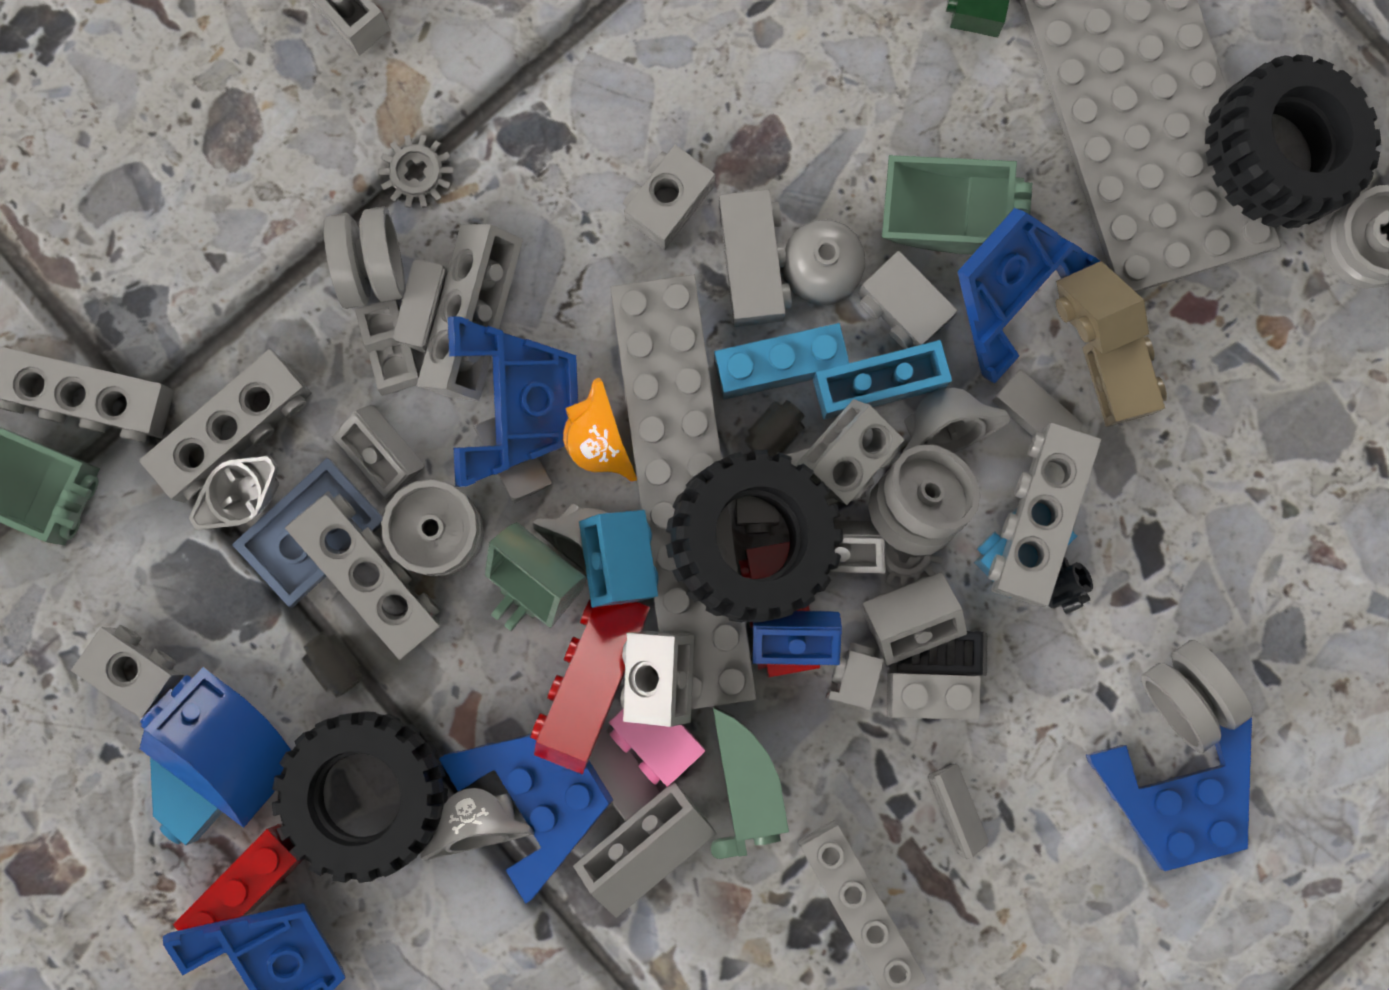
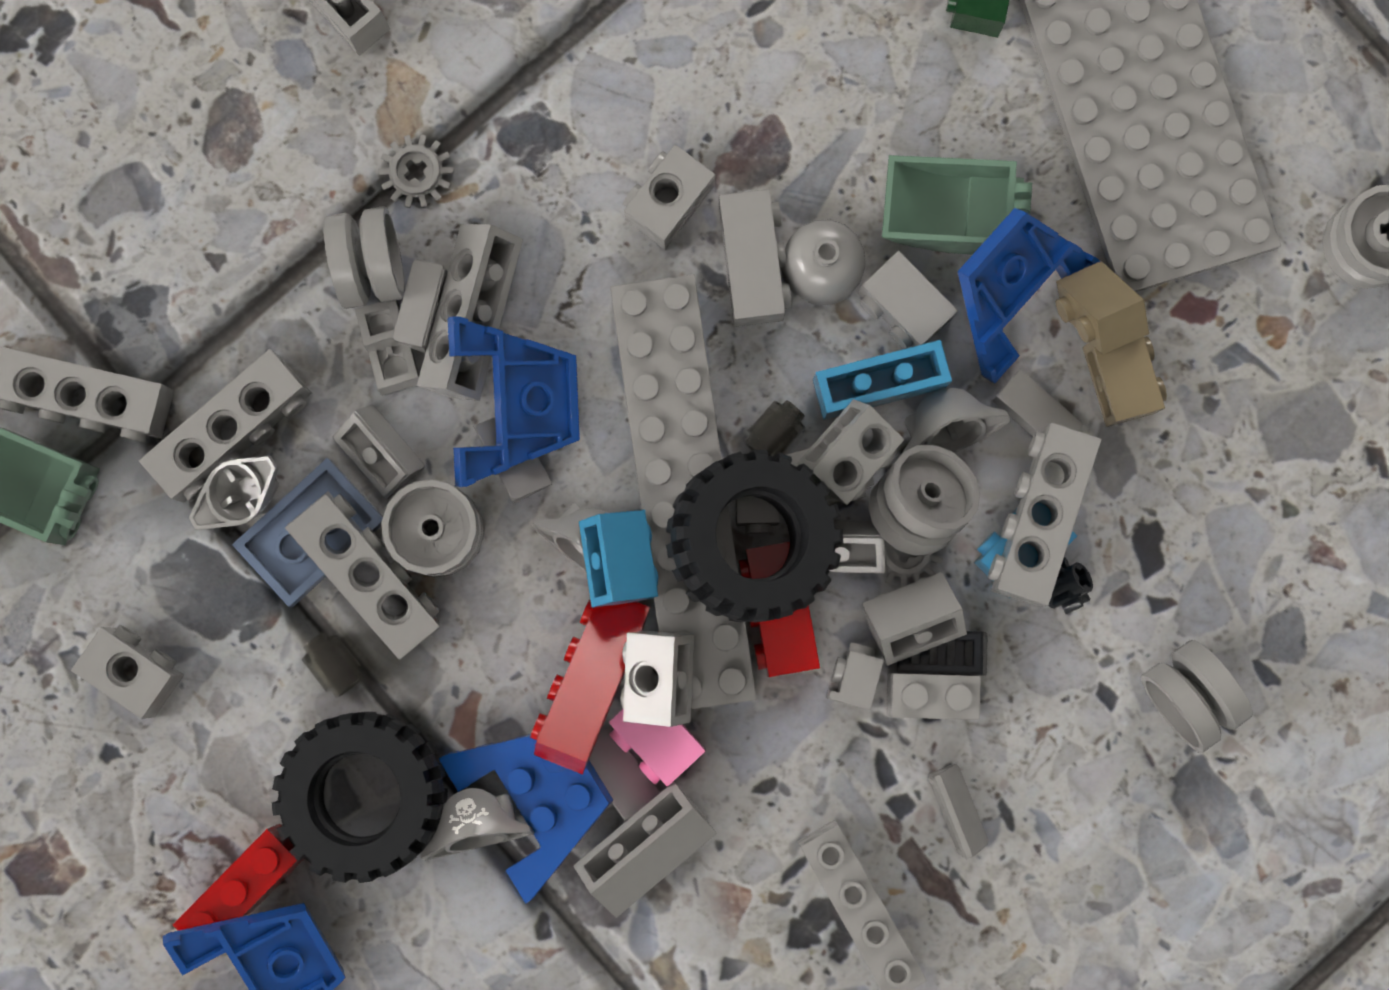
blue piece [139,667,291,828] -> none
dark azure slope [150,757,222,845] -> none
sand green piece [485,522,587,631] -> none
light orange hat [563,377,637,482] -> none
sand green piece [711,706,789,859] -> none
dark azure brick [714,323,849,400] -> none
blue slope [753,611,842,665] -> none
blue wing [1086,717,1252,871] -> none
black tyre [1205,54,1381,229] -> none

